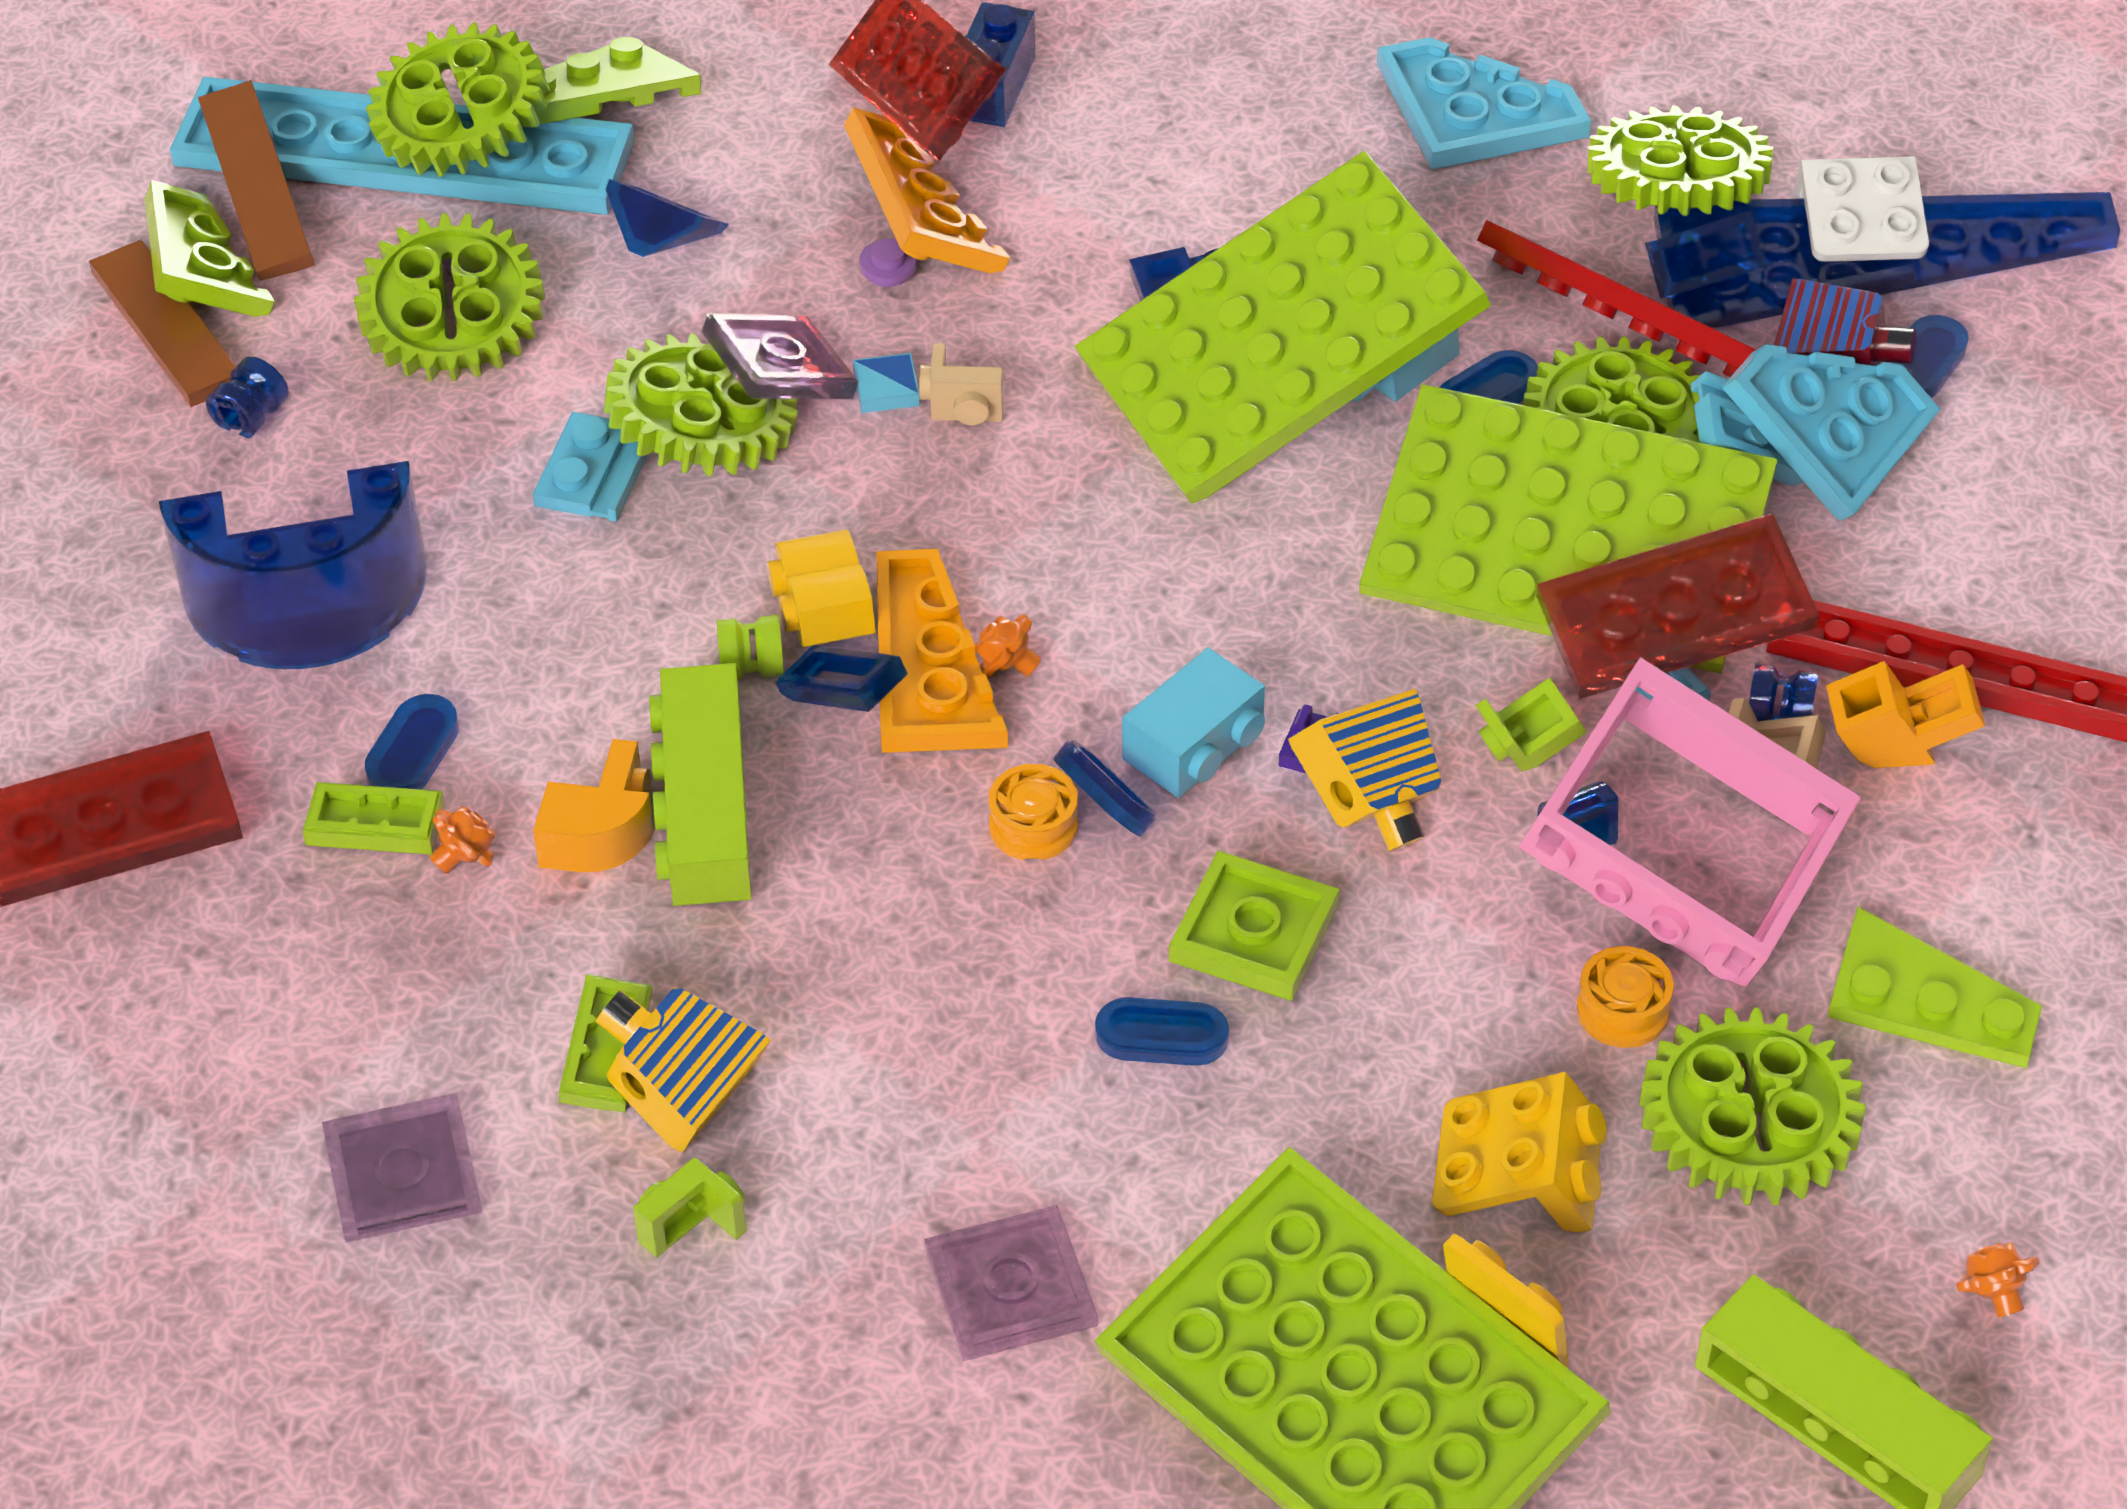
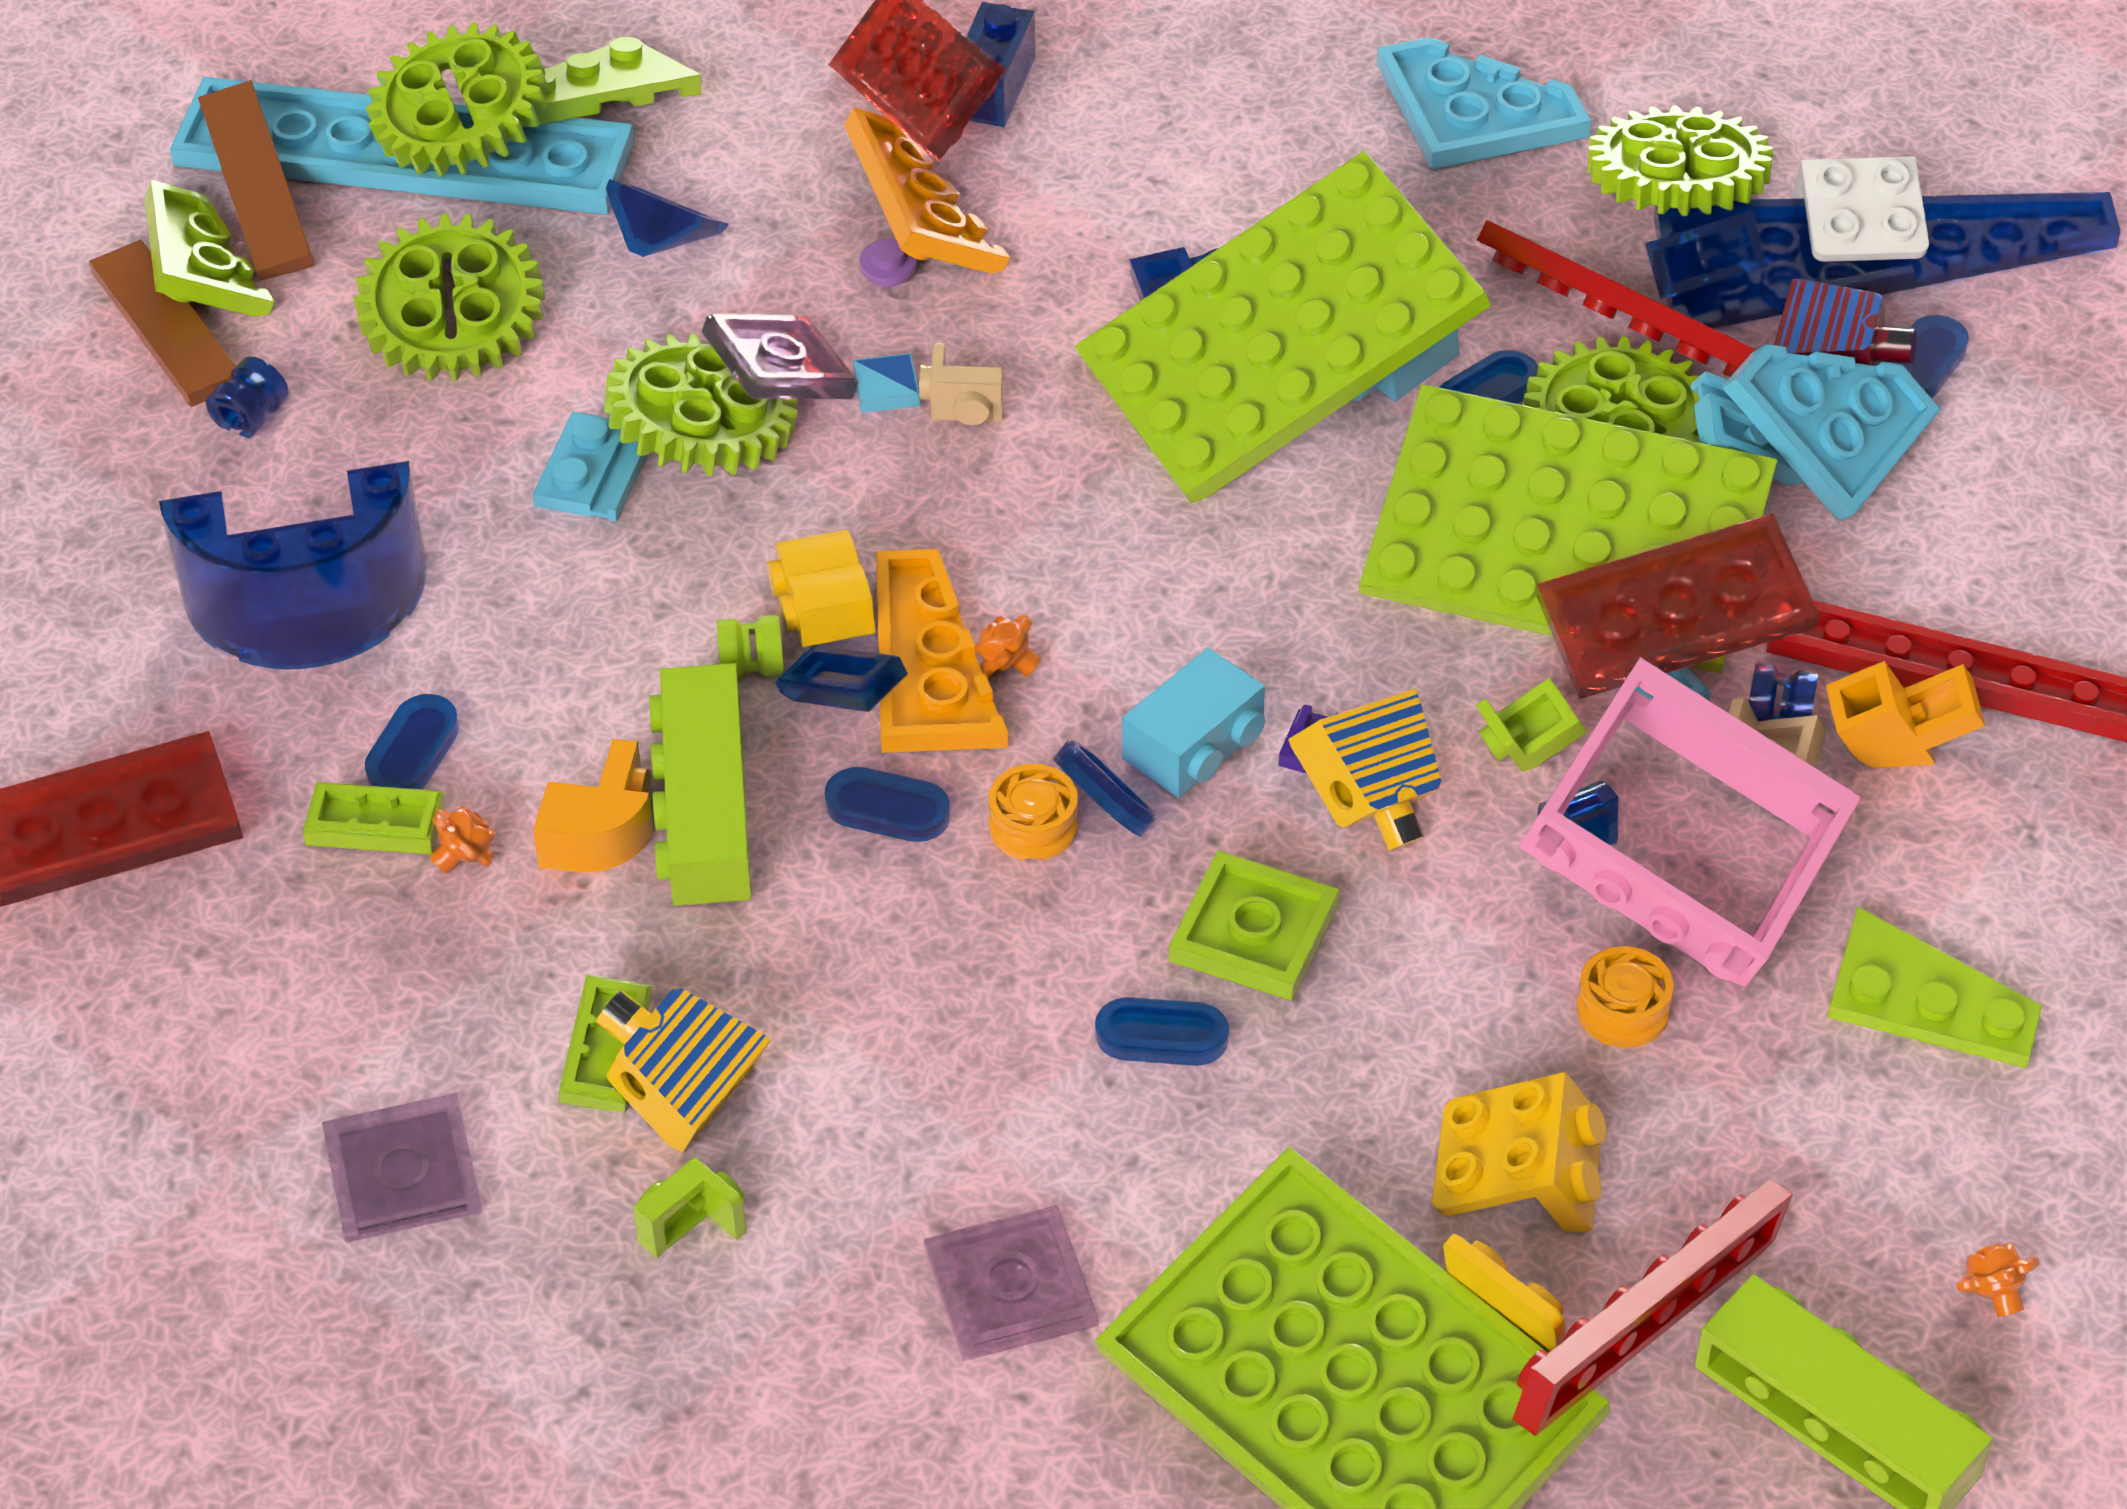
lime gear [1639,1007,1866,1206] -> none
none -> clear blue tile [825,767,950,842]
none -> plate [1512,1179,1793,1436]

